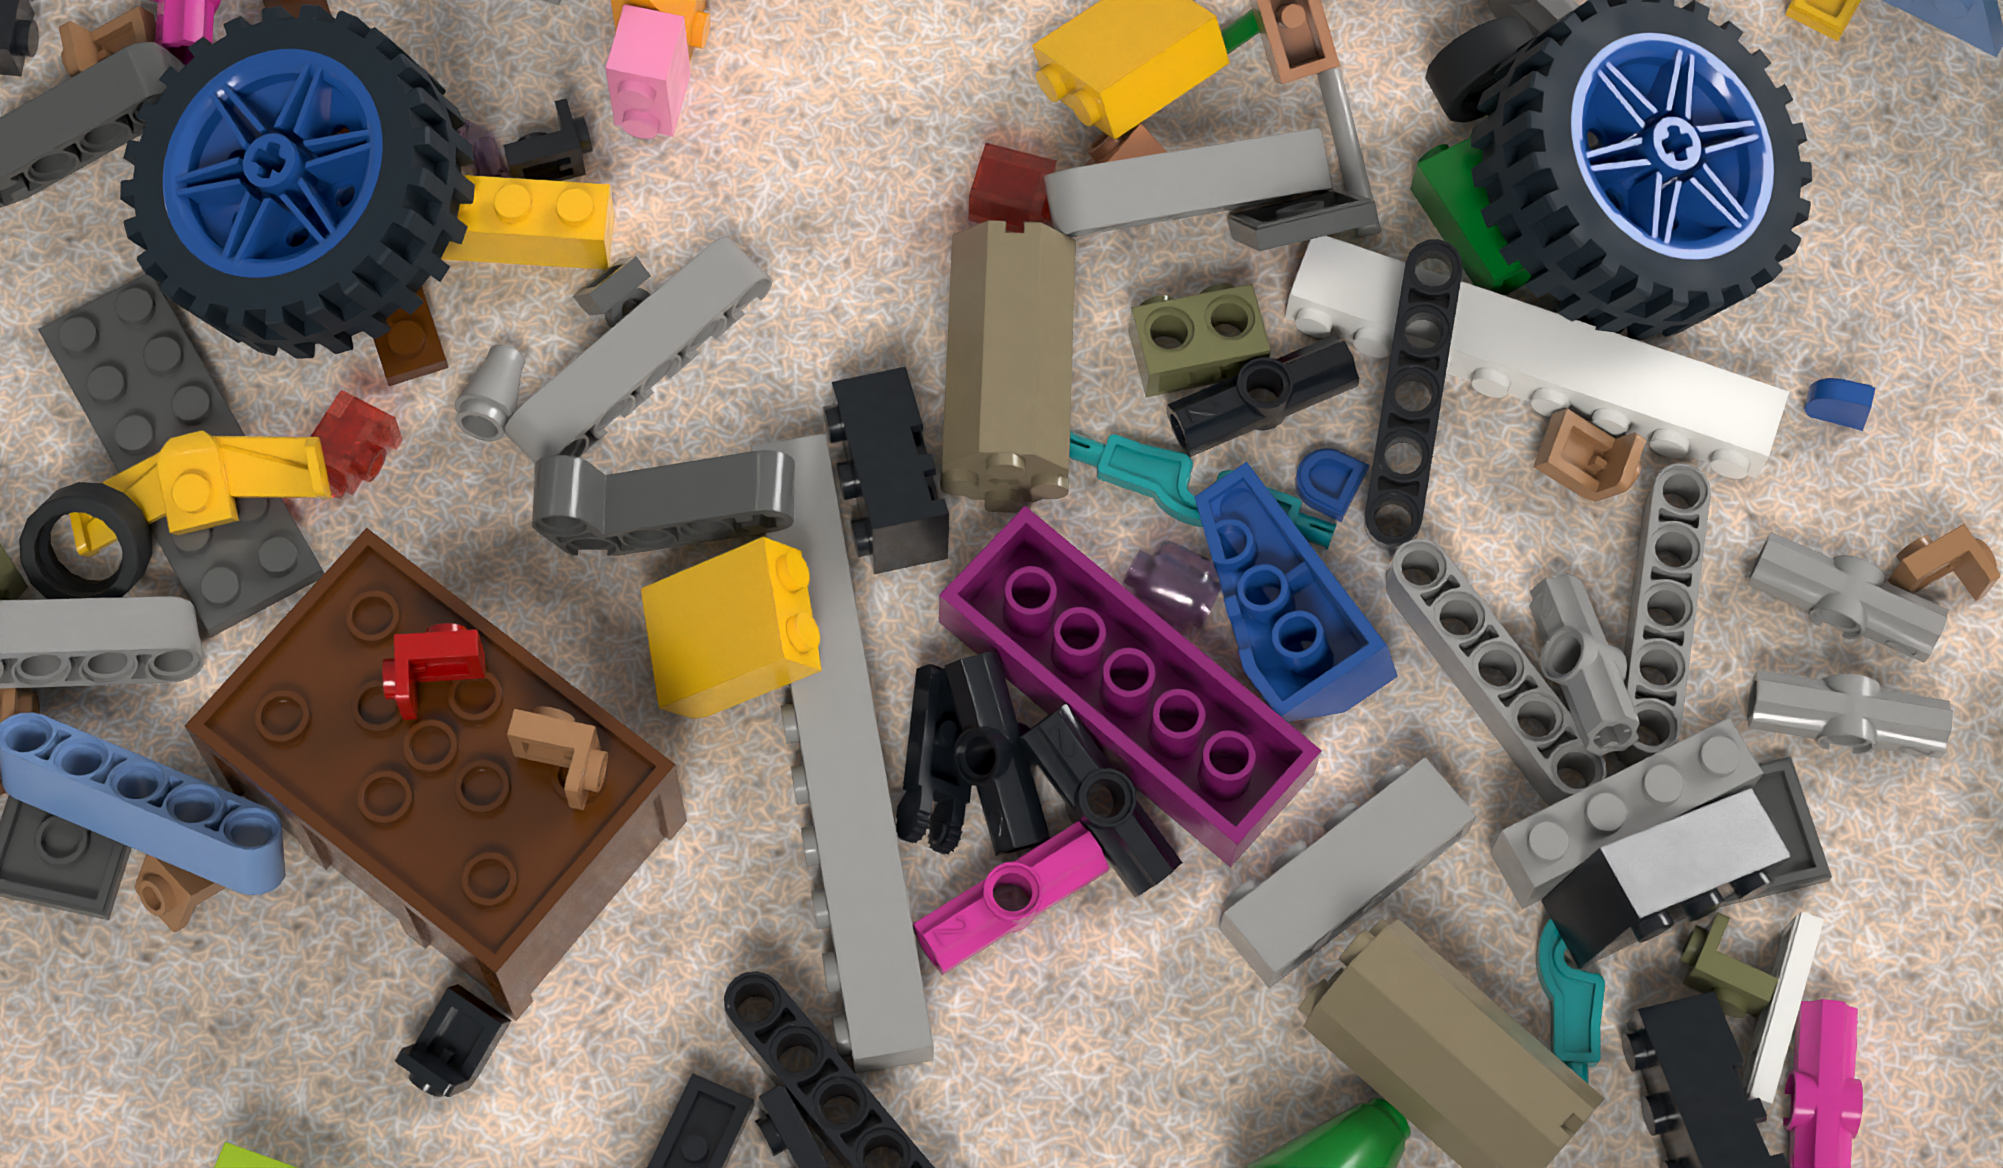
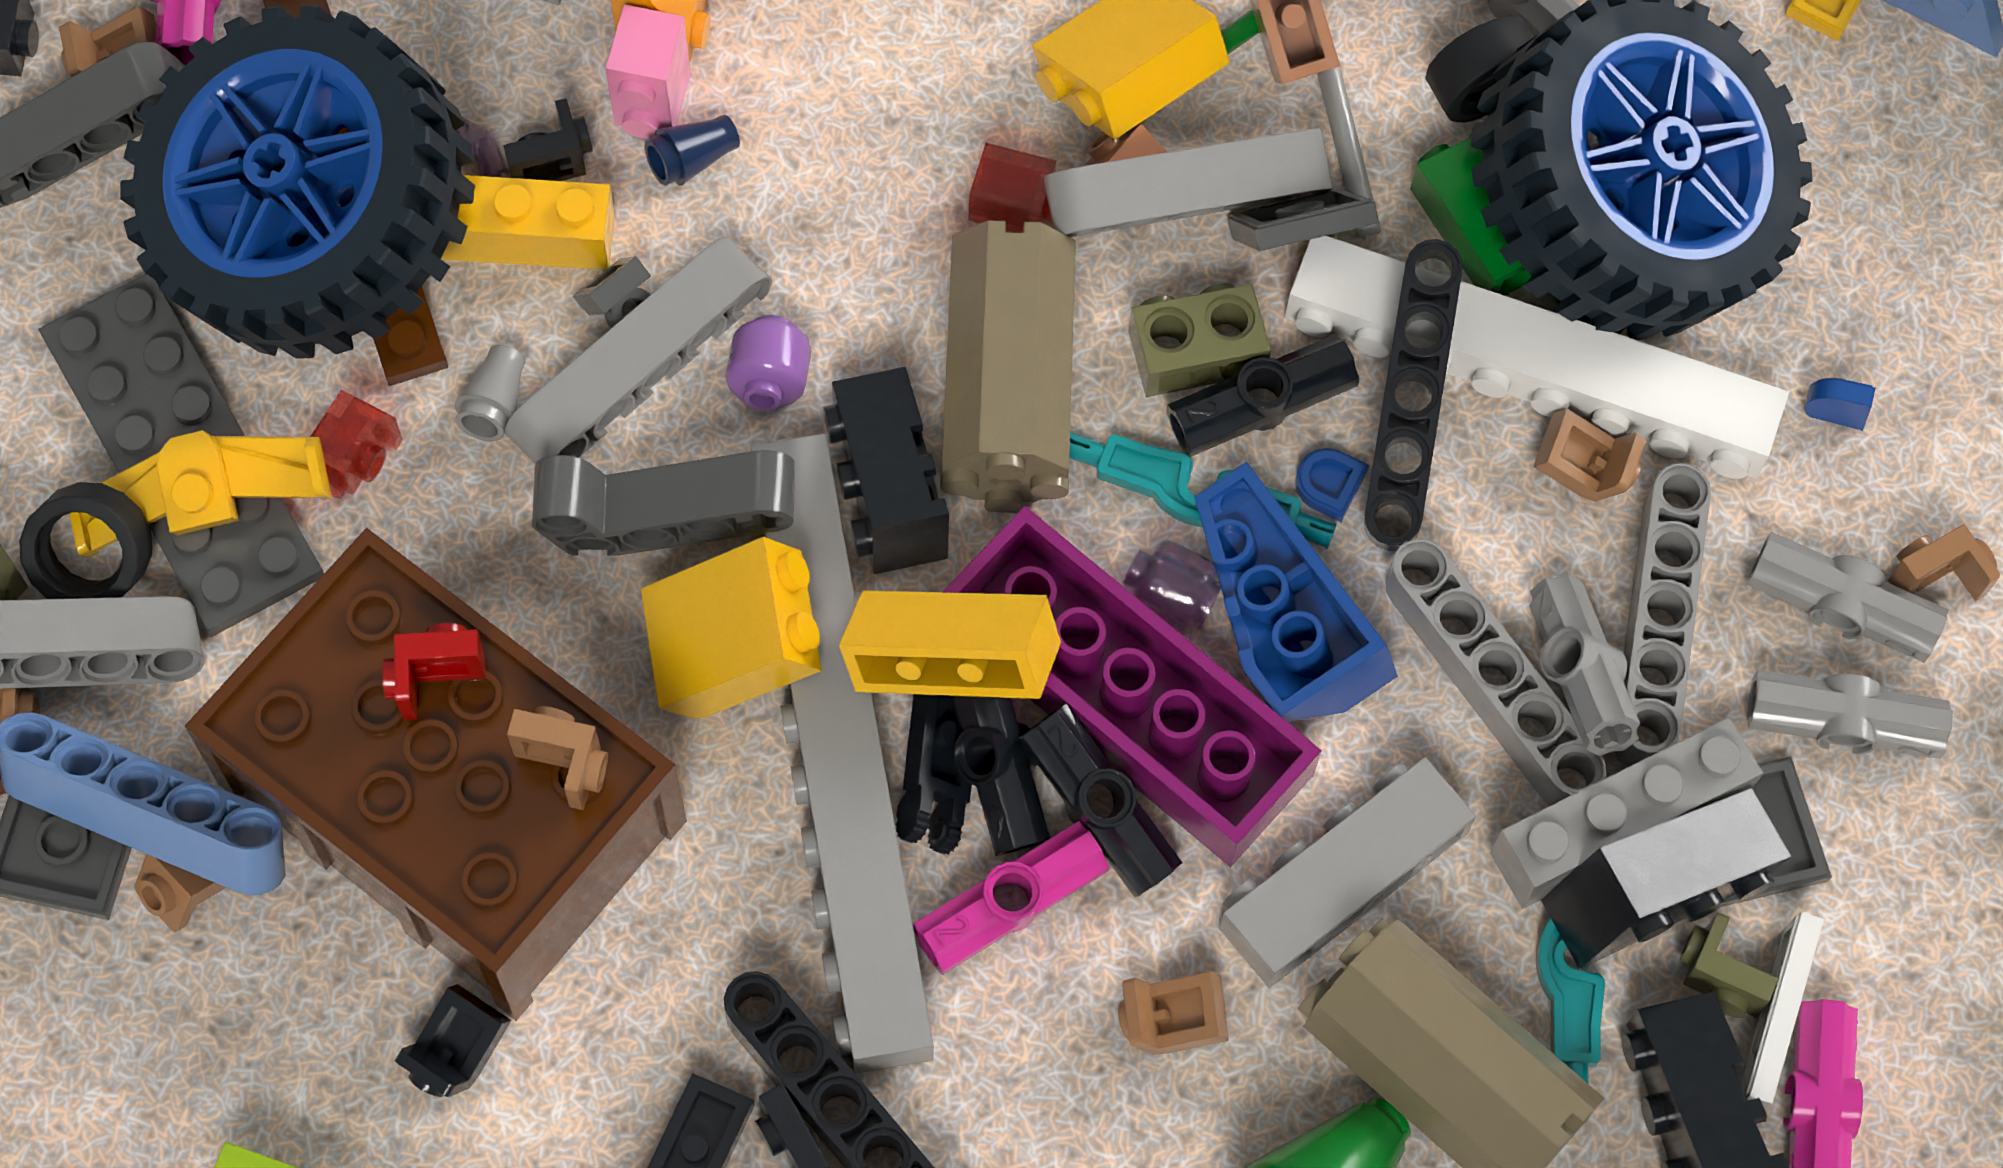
none -> dark blue cone [644,114,740,186]
none -> medium lavender head [725,315,812,411]
none -> yellow brick [839,590,1061,699]
none -> medium nougat bracket [1118,971,1229,1055]

